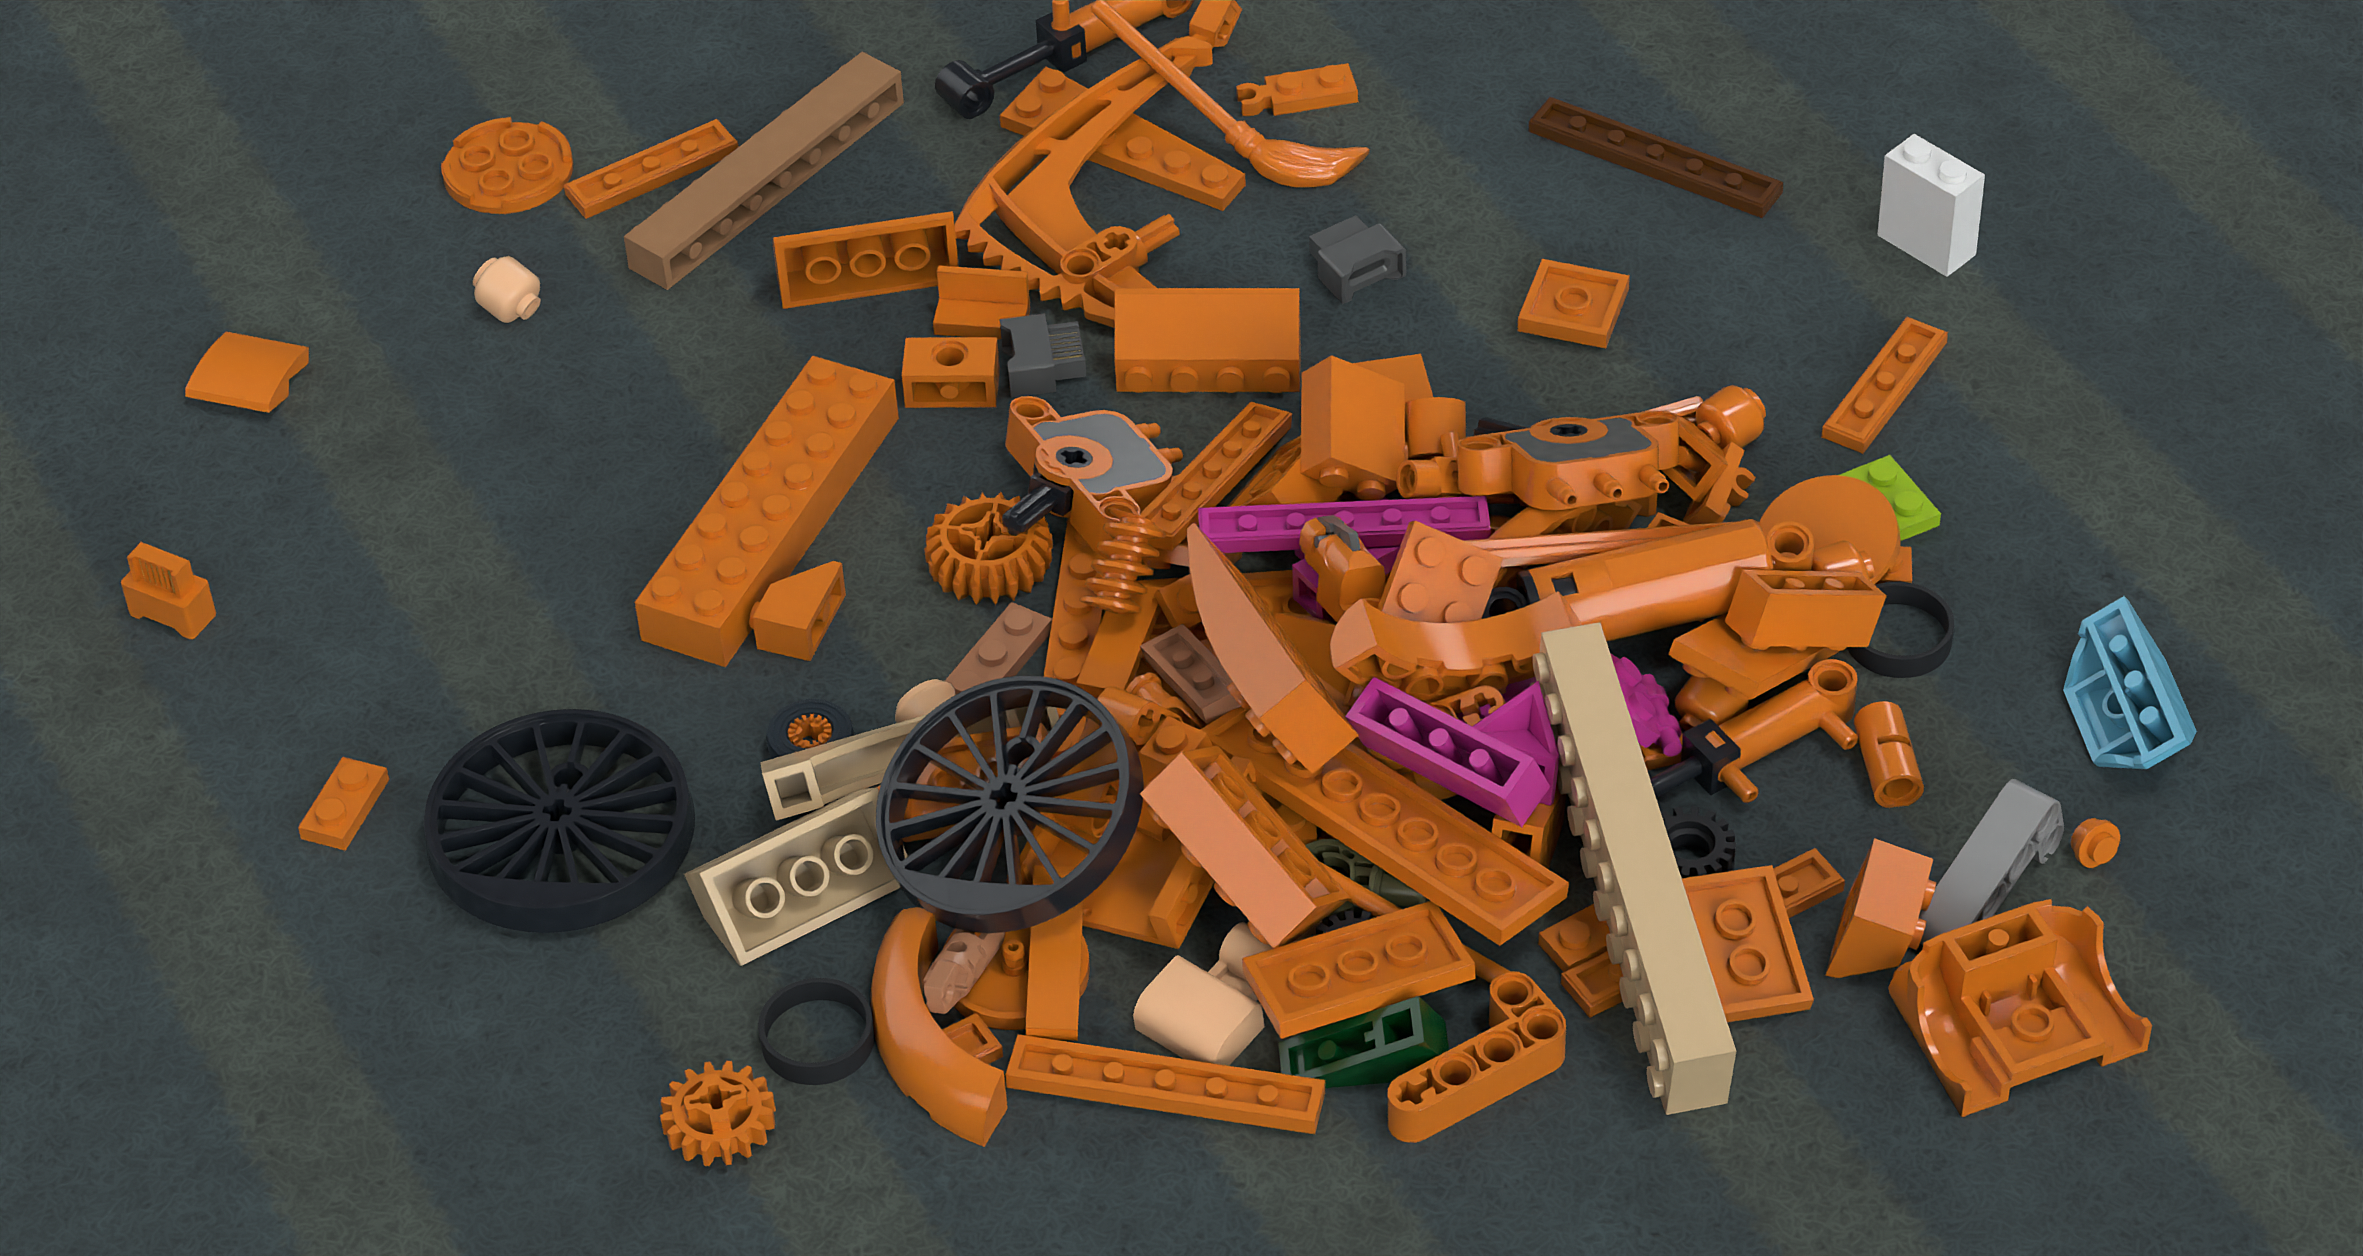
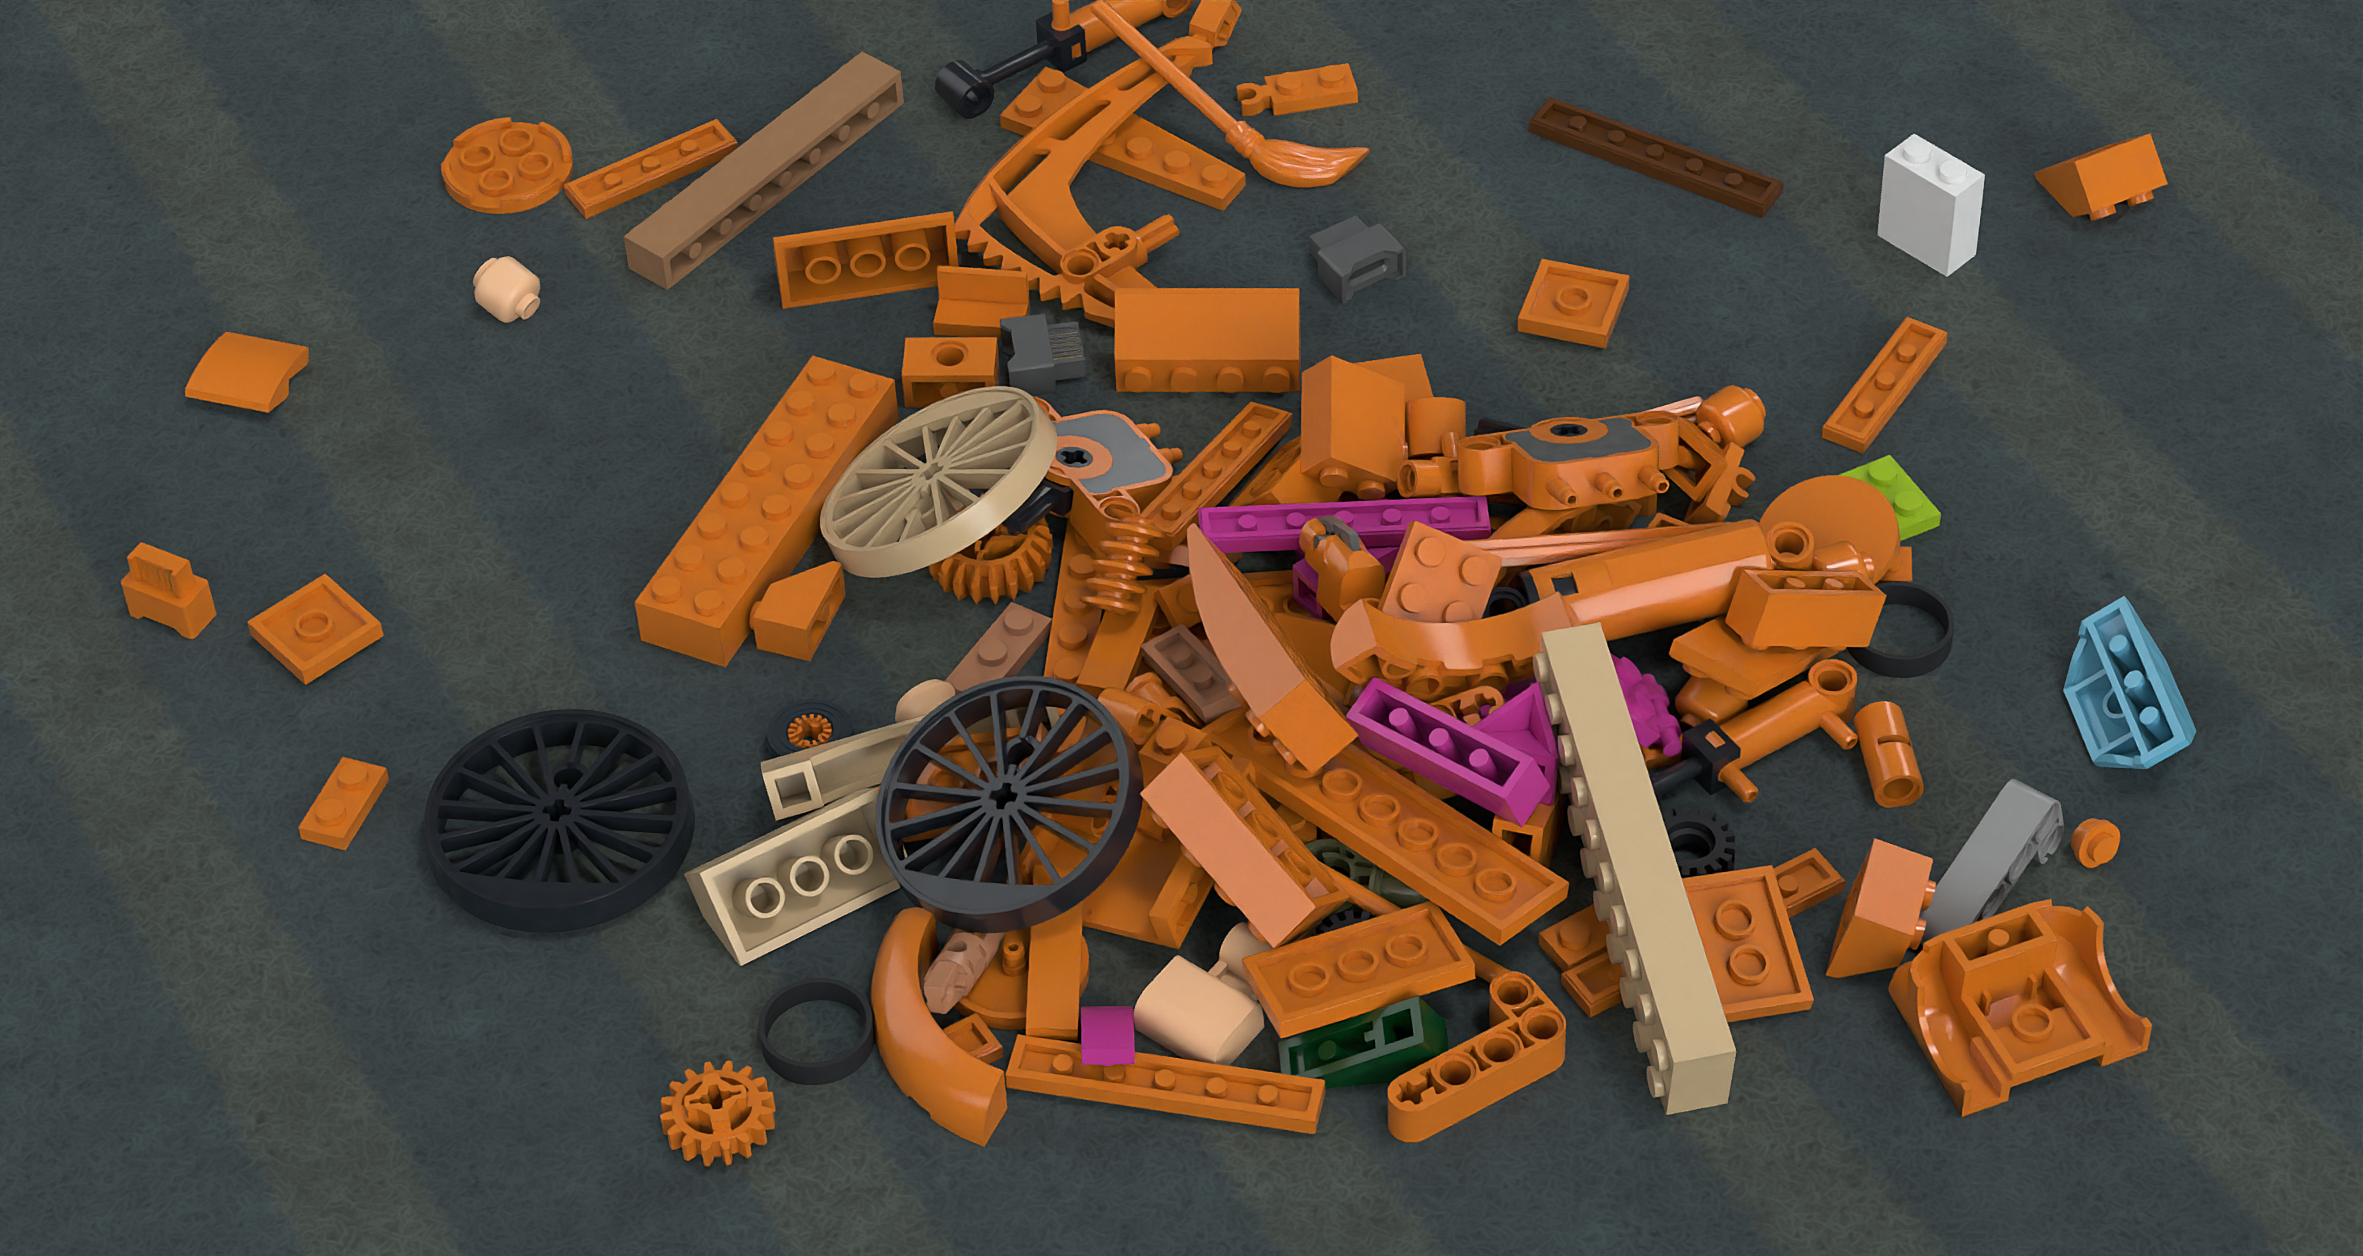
none -> orange plate [247,574,384,685]
none -> tan piece [820,386,1058,578]
none -> dark pink slope [1081,1006,1135,1066]
none -> orange slope [2034,133,2168,221]

